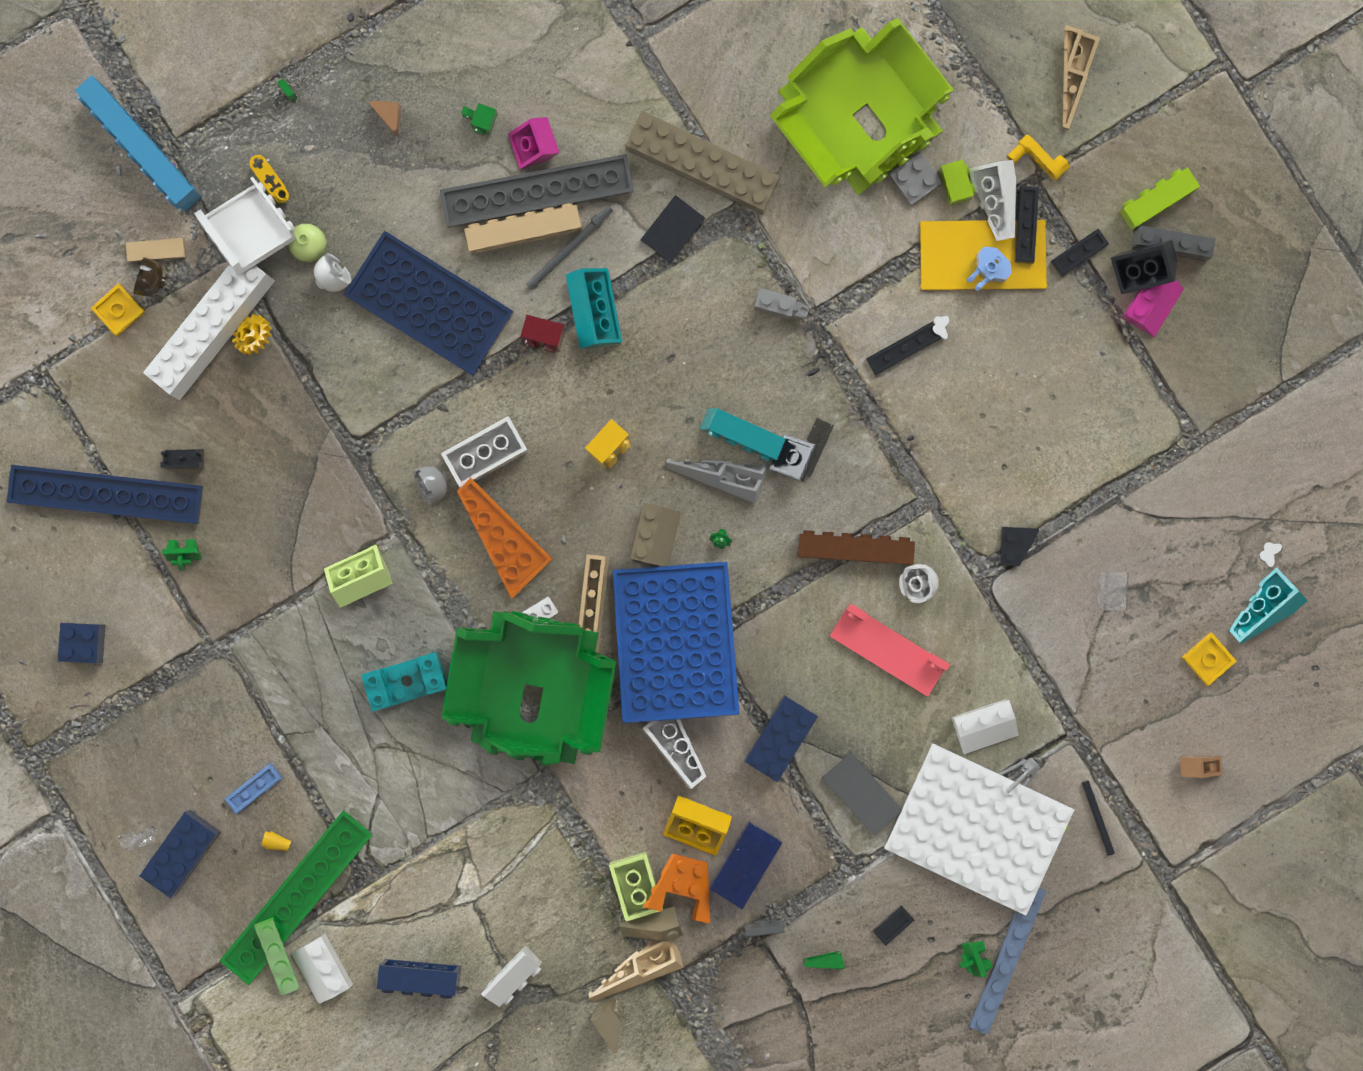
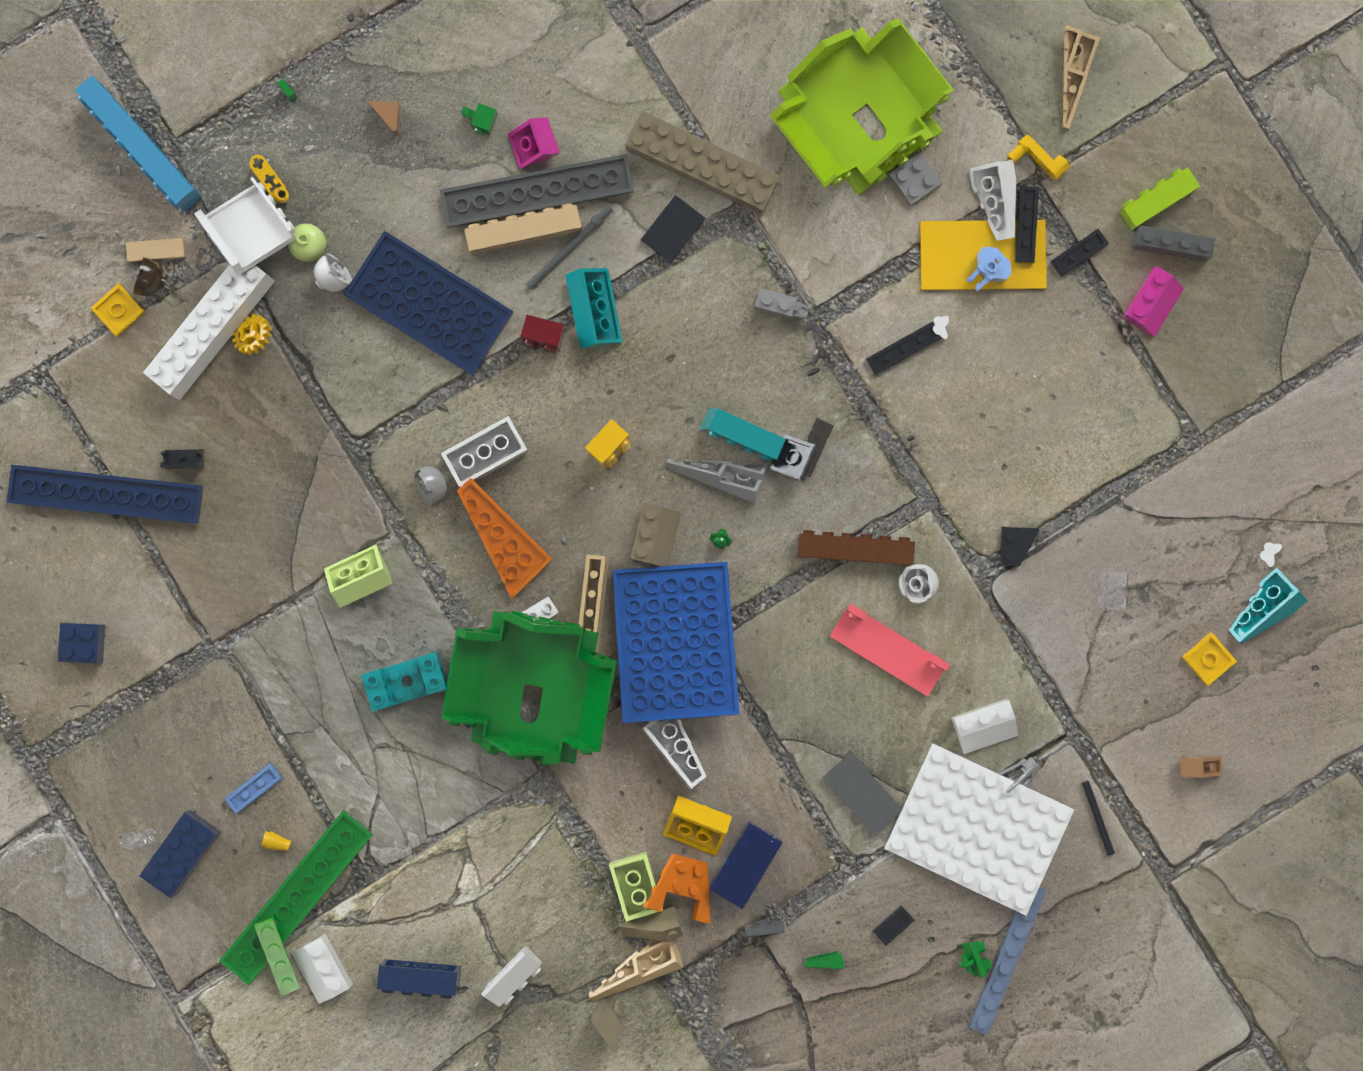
green hips [162,539,202,571] -> none
dark blue brick [744,695,818,782] -> none
lime brick [939,159,975,206] -> none
black slope [1111,240,1177,294] -> none

